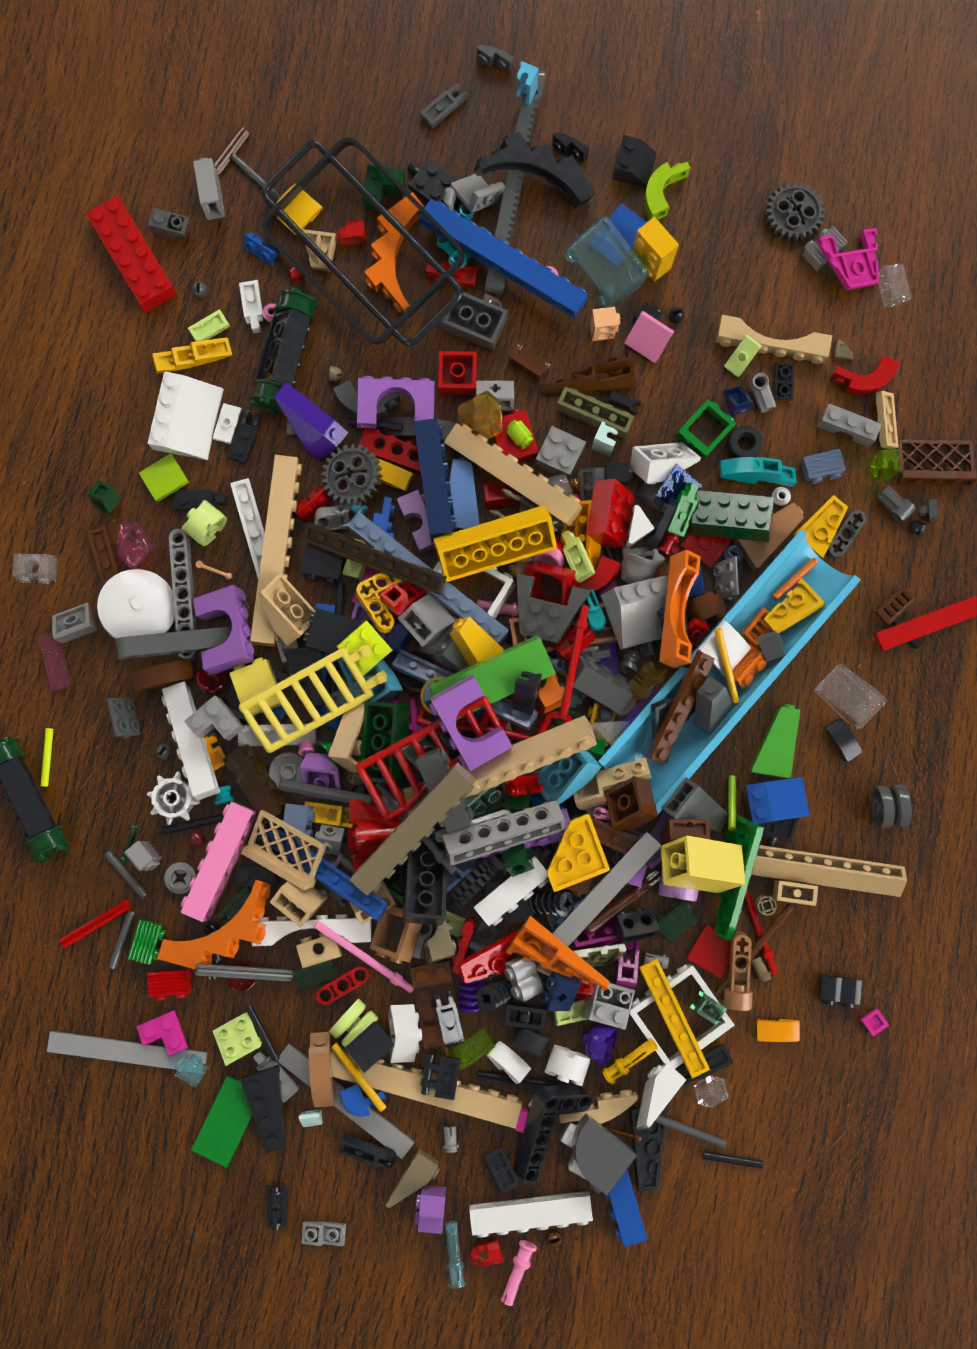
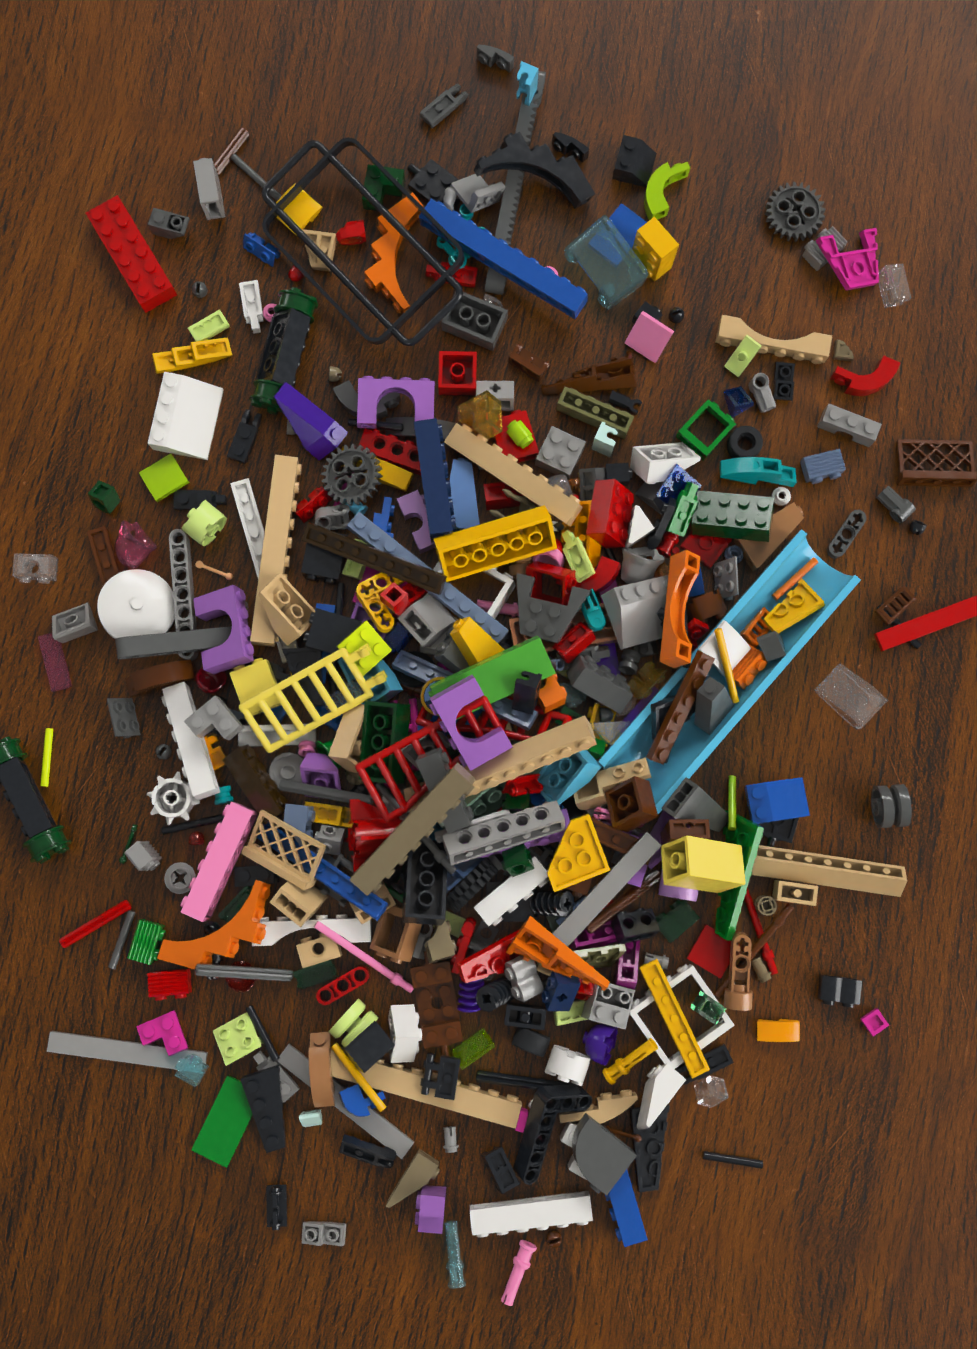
dark grey bar [104,851,148,900] -> none
white plate [213,403,242,445] -> none
hinge [435,991,464,1048] -> none
red rock [469,1238,503,1266] -> none
white slope [486,1041,531,1084] -> none
red bar [558,605,589,721] -> none
light nougat brick [590,307,620,341] -> none
dark grey bar [654,1115,727,1148] -> none
bright green slope [748,704,800,779] -> none
yellow wing [794,495,848,560] -> none
black slope [824,718,862,762] -> none
clear neon green hinge [869,449,901,480] -> none
tan plate [876,391,898,450] -> none
dark grey tile [919,499,938,522] -> none

